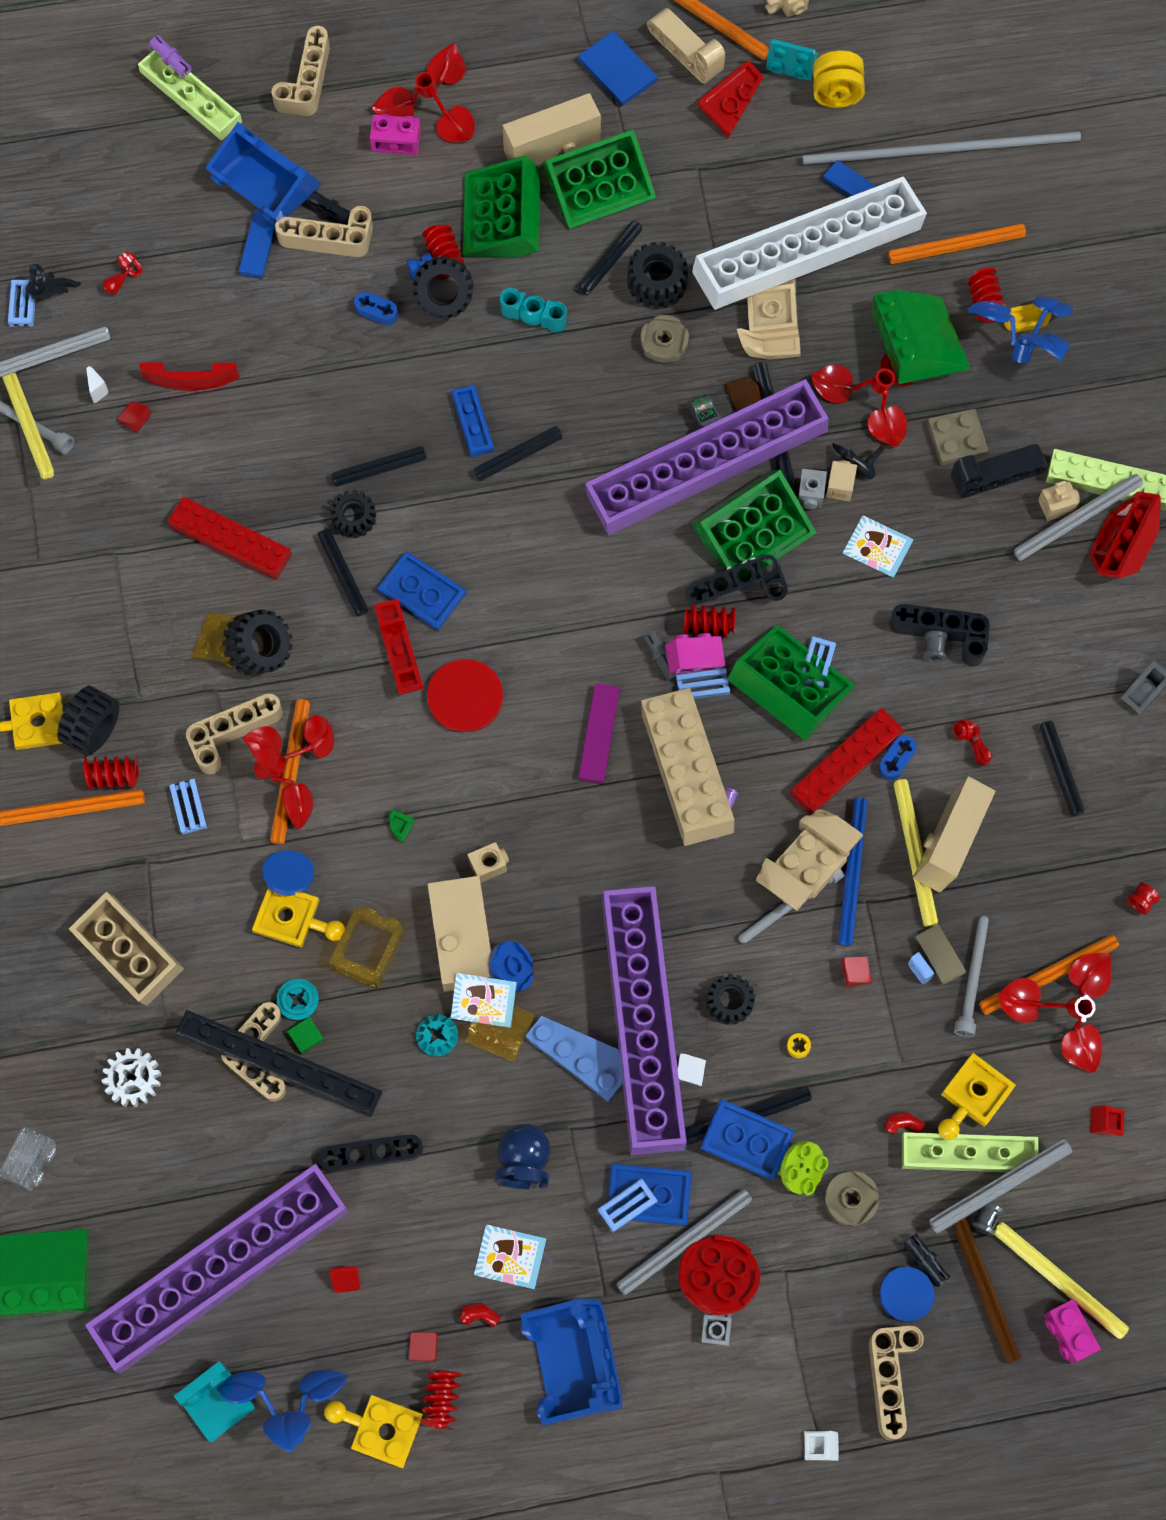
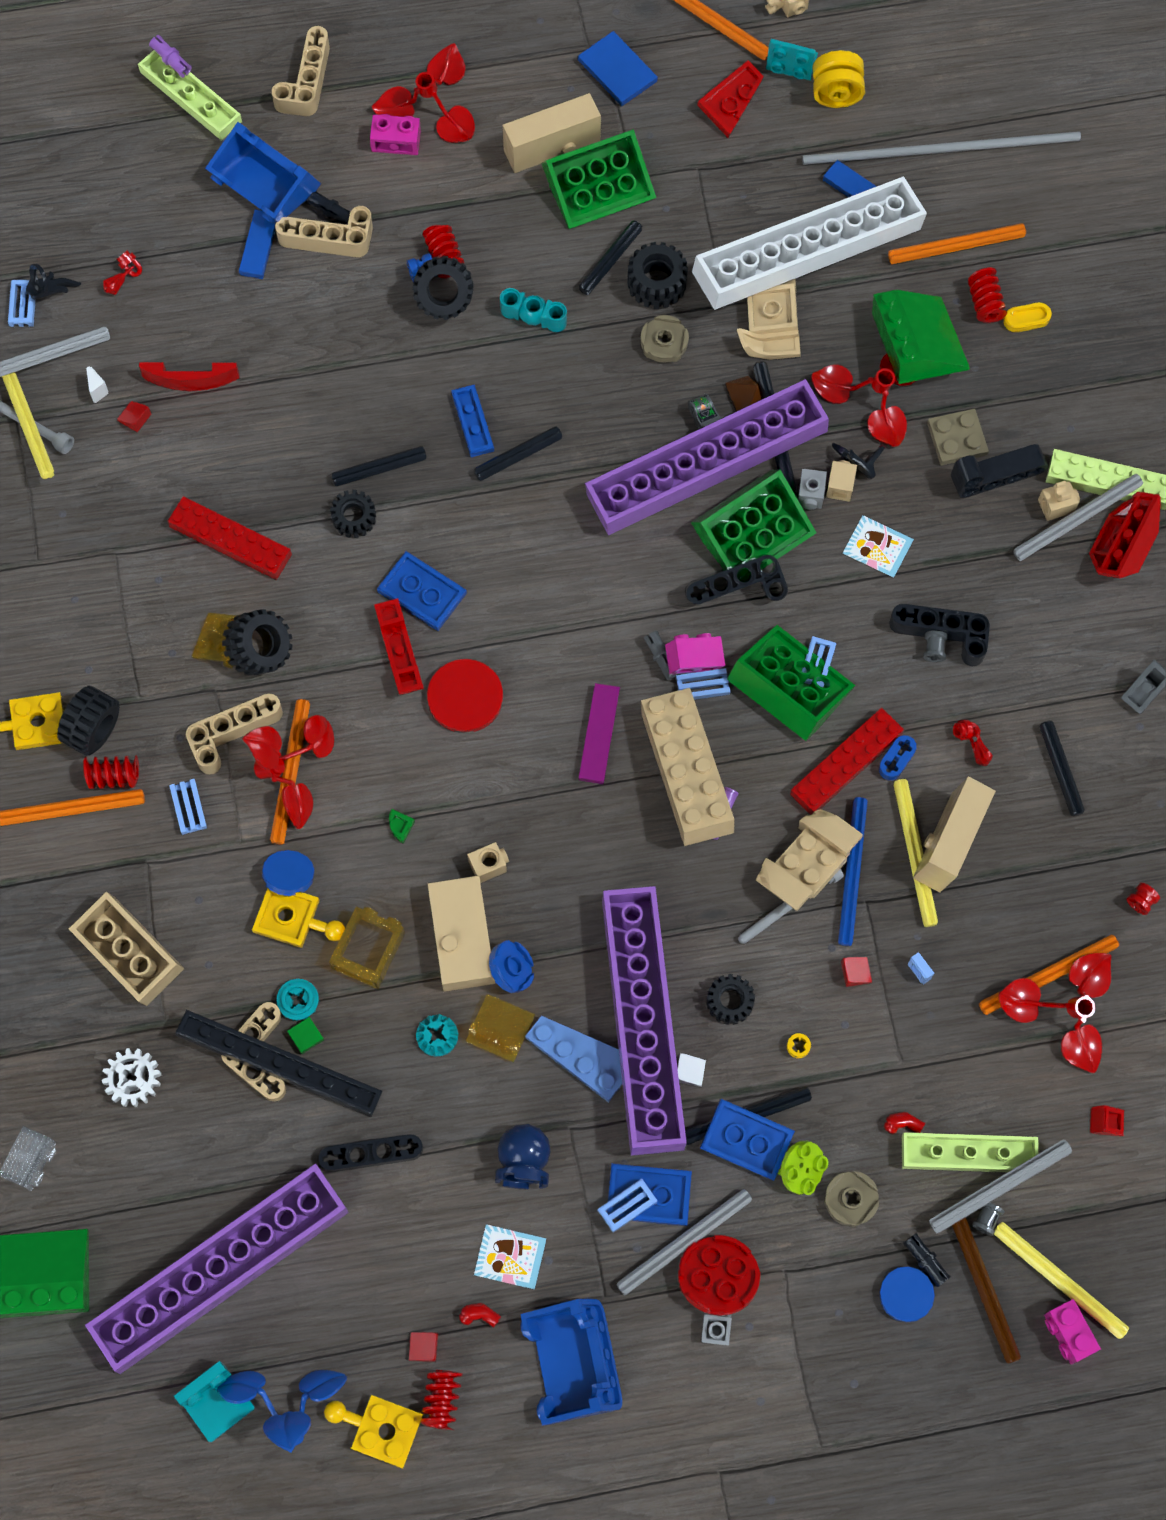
black axle [318,529,368,616] -> none
red slope [330,1266,361,1293] -> none
blue beam [354,292,398,325] -> none
sticker [451,973,517,1028] -> none
green slope [463,155,540,258] -> none
tan beam [647,8,725,84] -> none
red piece [684,604,736,639] -> none
white slope [804,1431,839,1461] -> none
tan beam [869,1326,924,1441] -> none
dark tan slope [915,924,966,985] -> none
yellow plate [938,1053,1016,1140] -> none
light grey piece [954,915,989,1037] -> none
blue plant [967,296,1073,364] -> none

